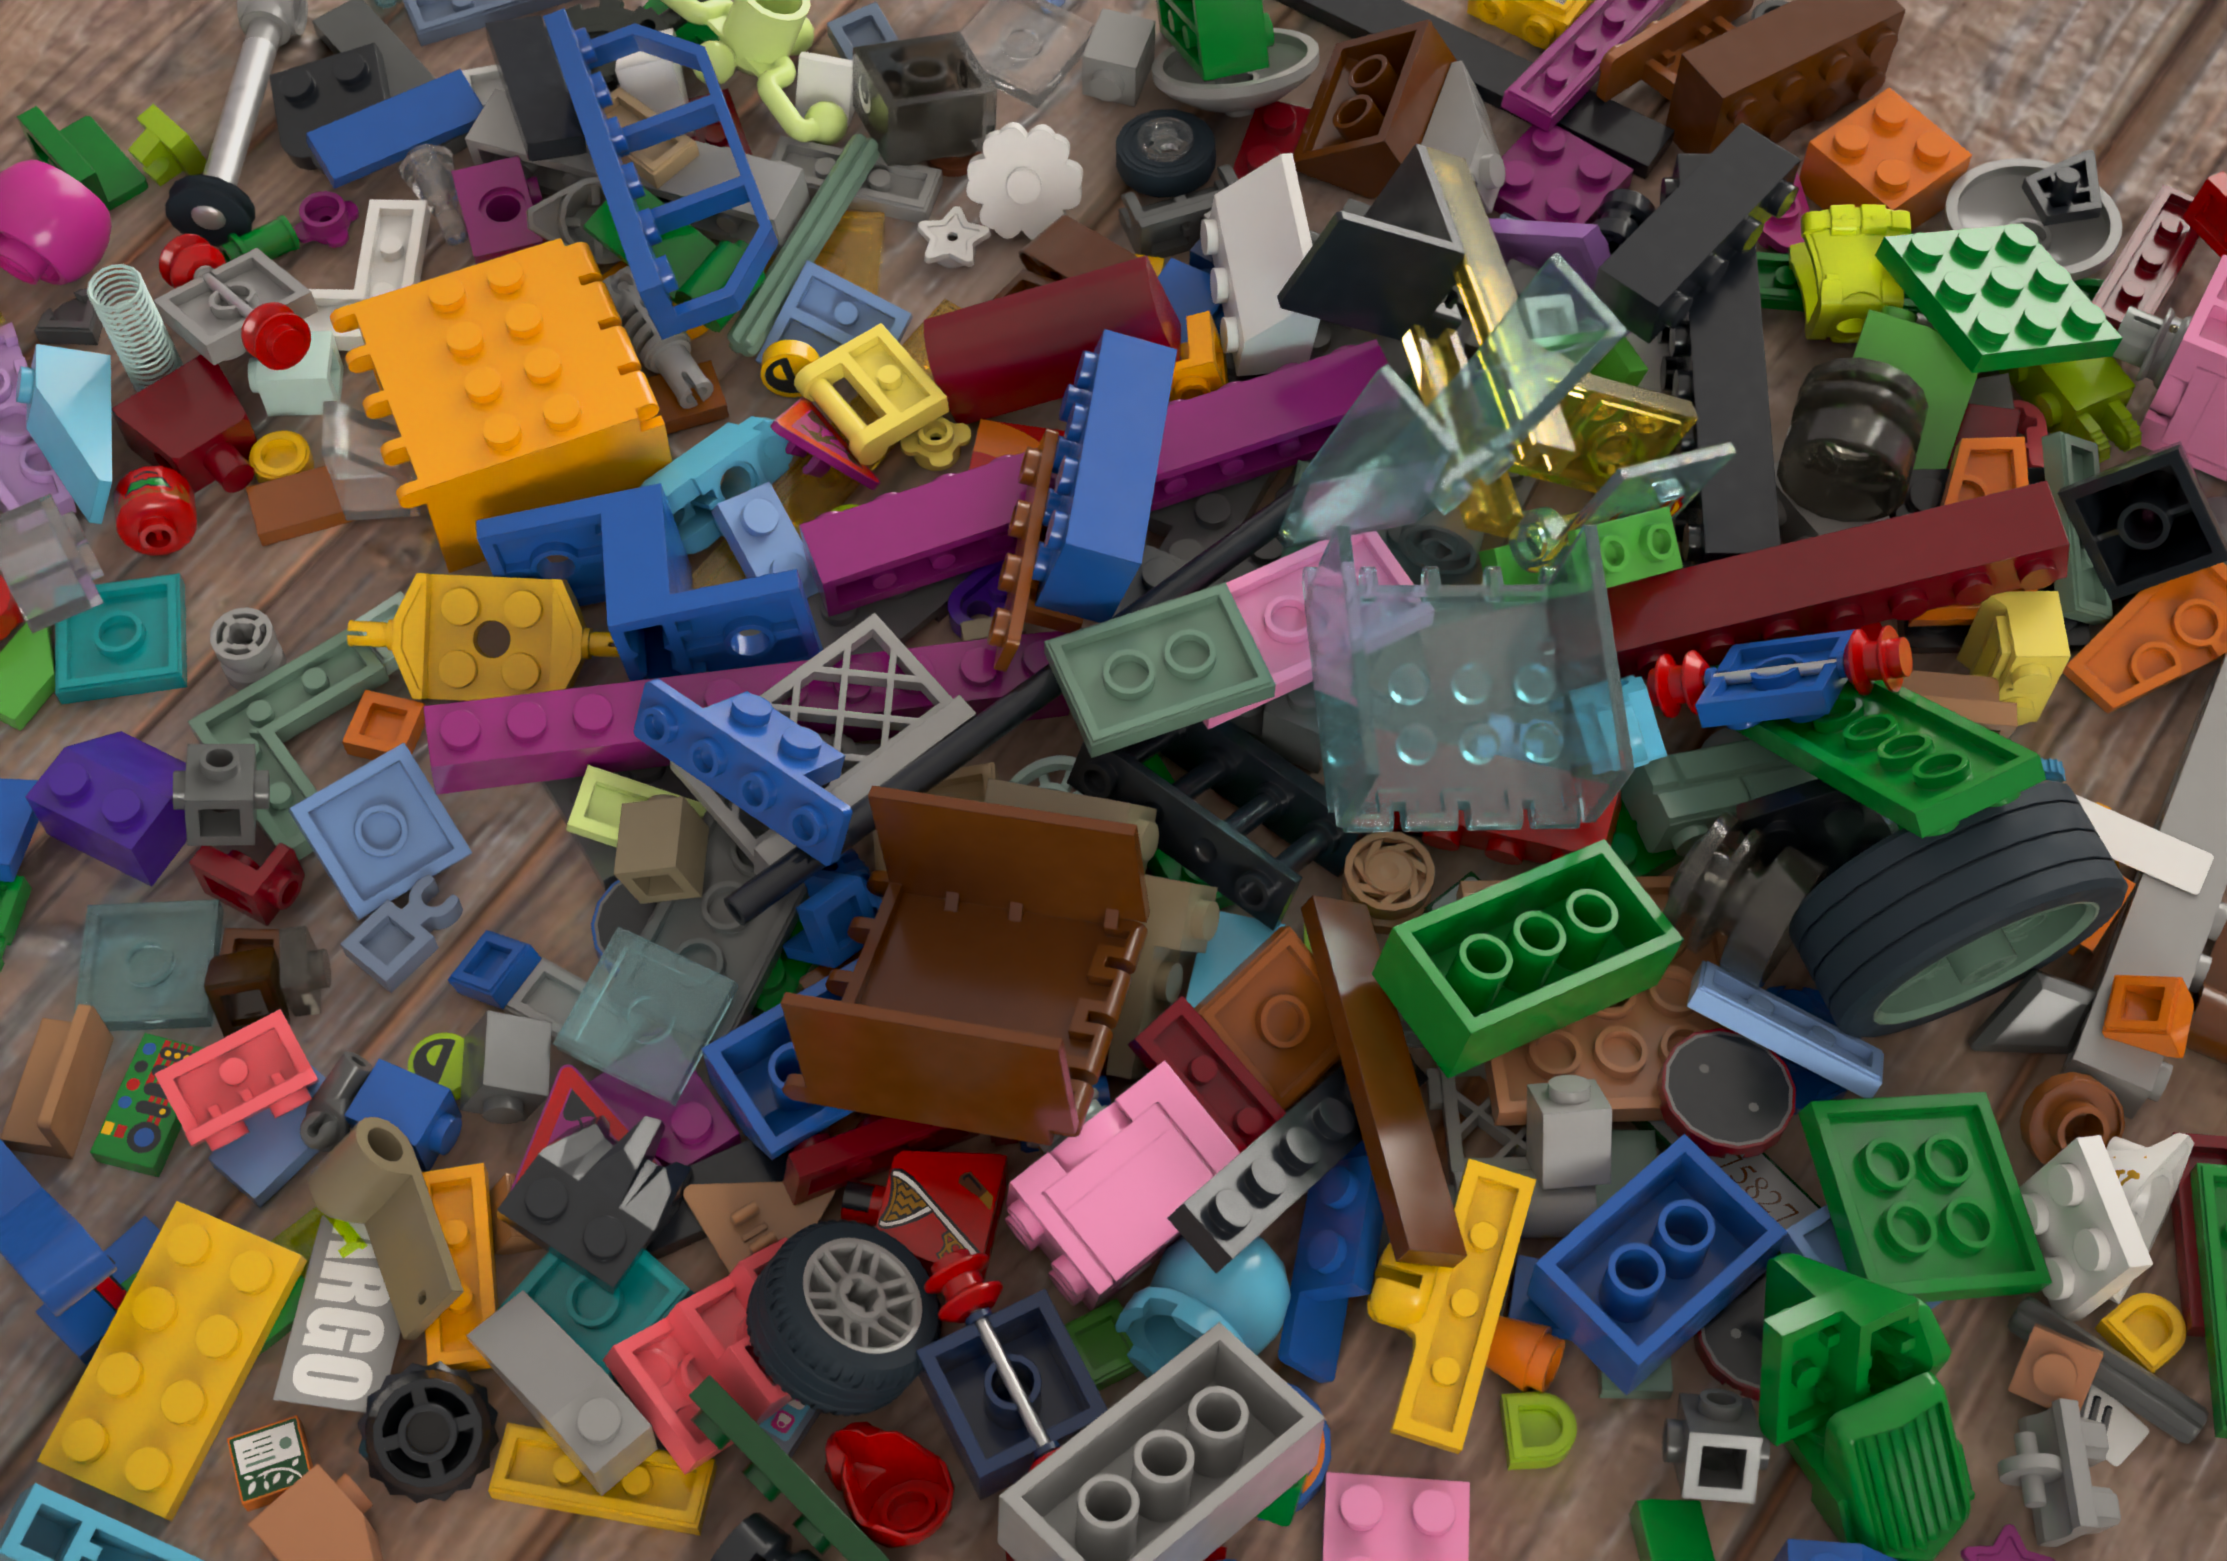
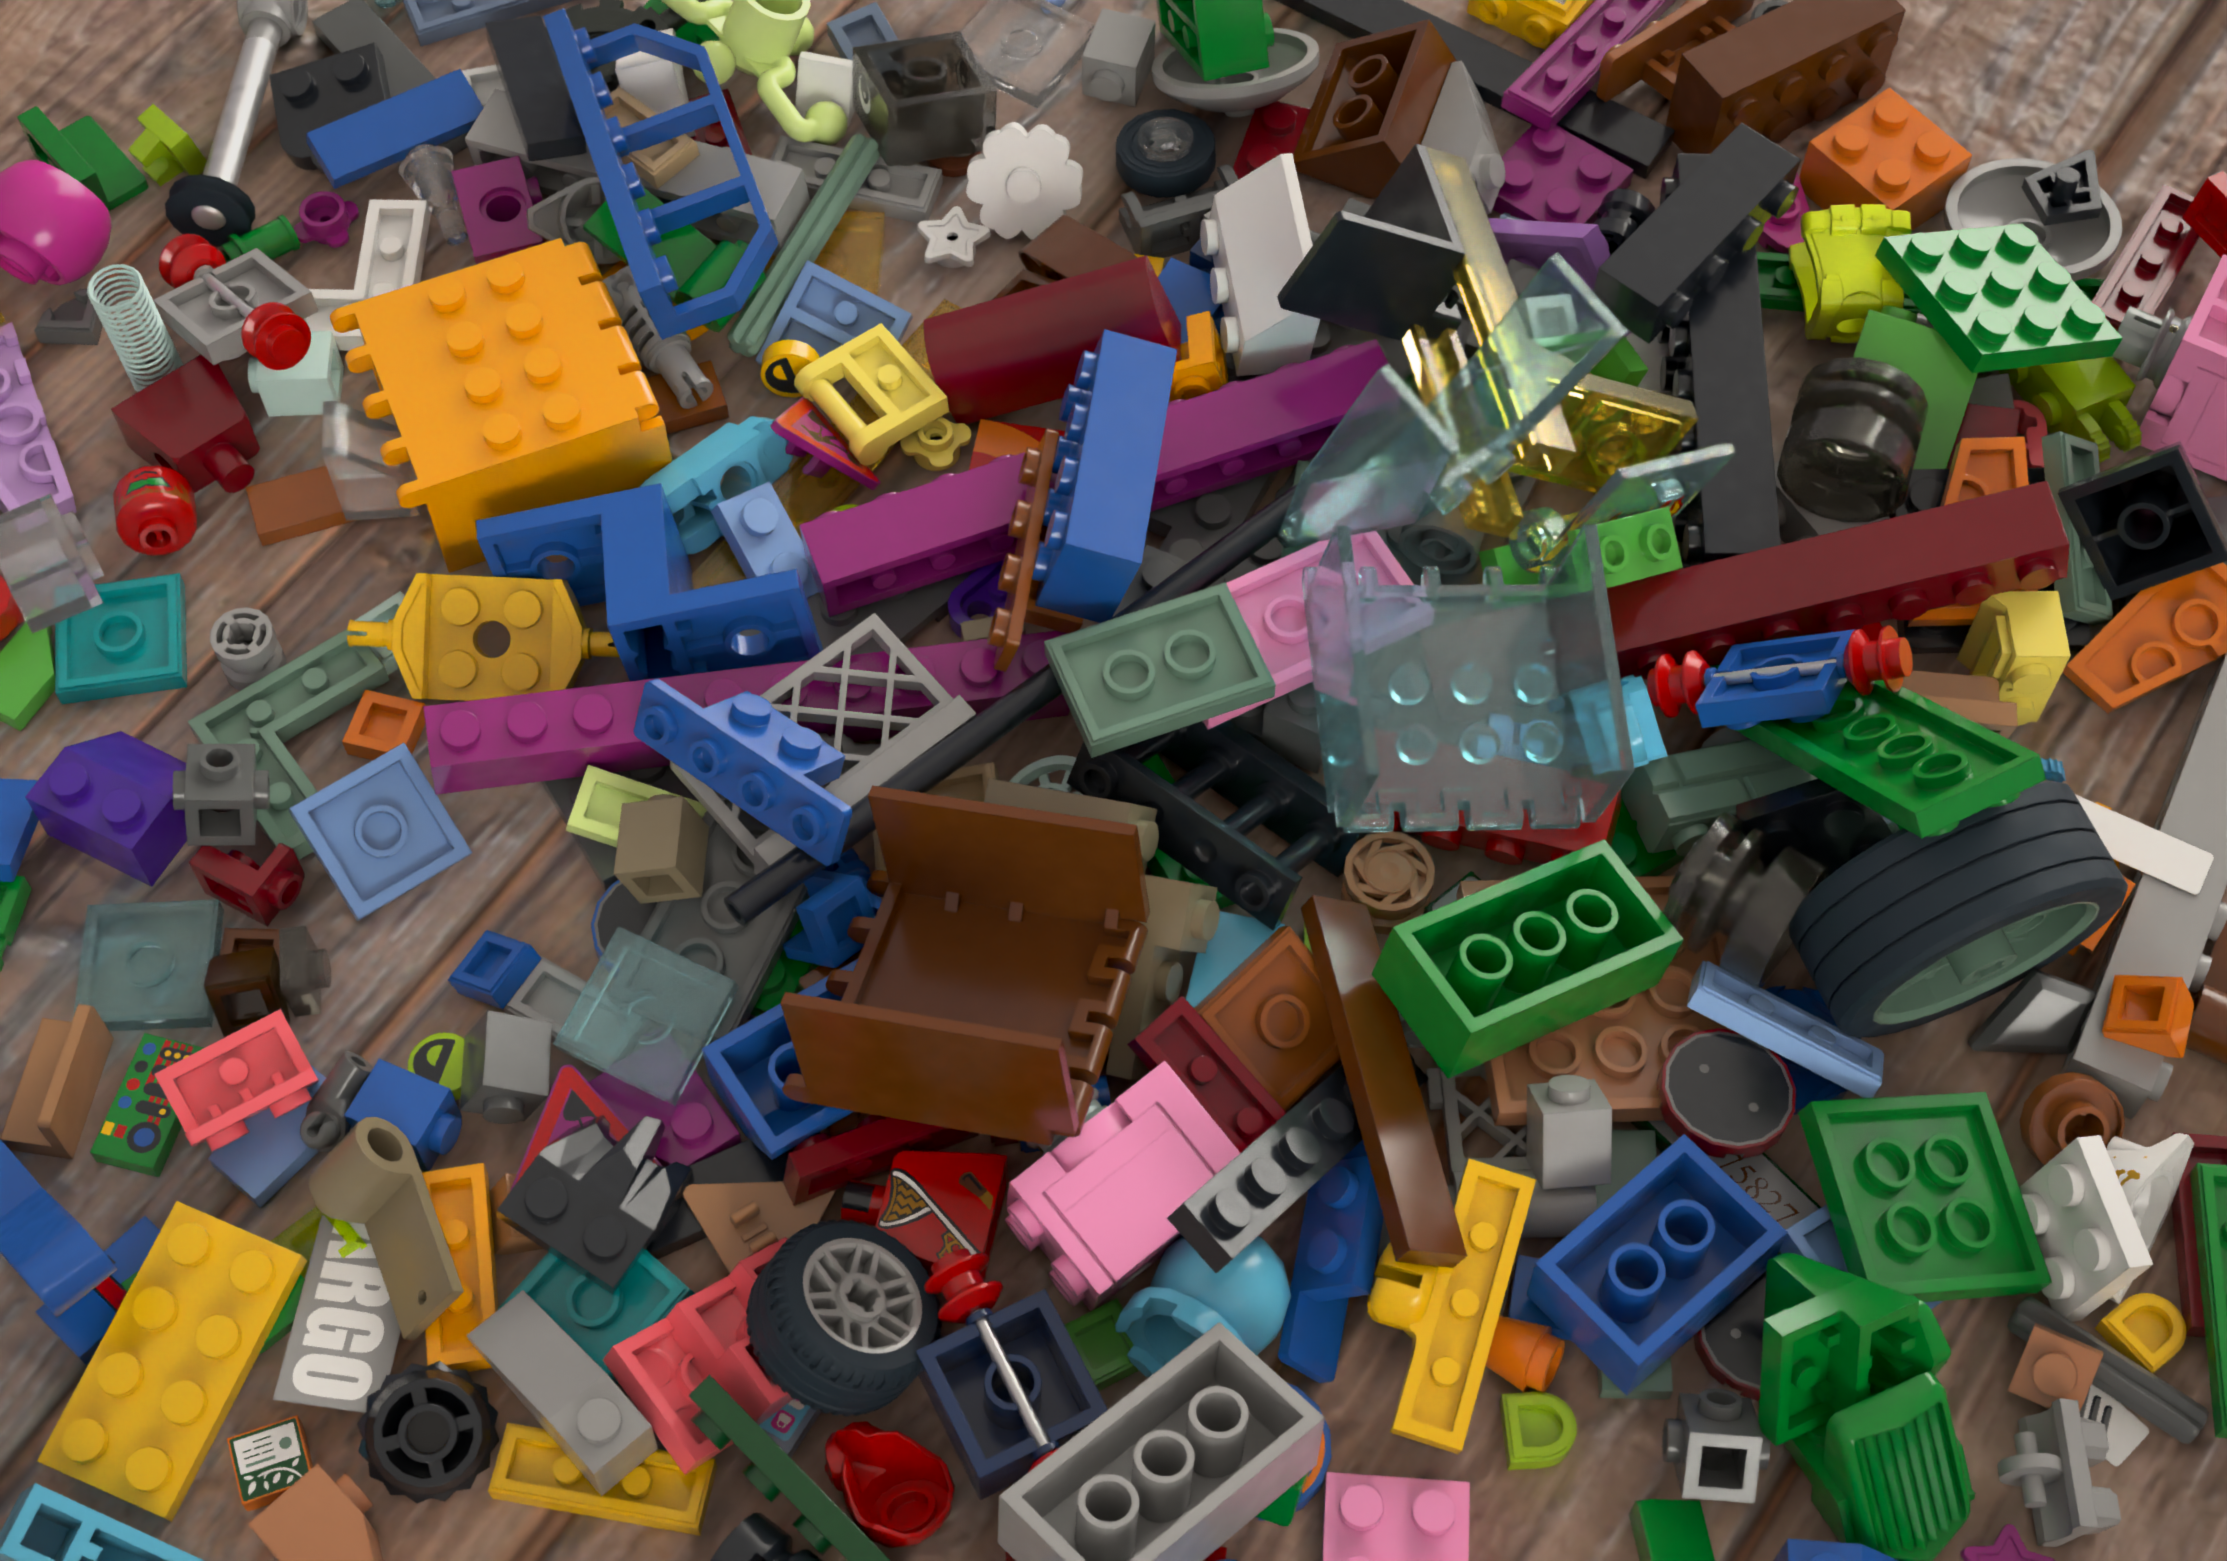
medium azure slope [16,344,112,524] -> none
yellow tile [249,430,314,483] -> none
sand blue plate [340,875,463,993] -> none

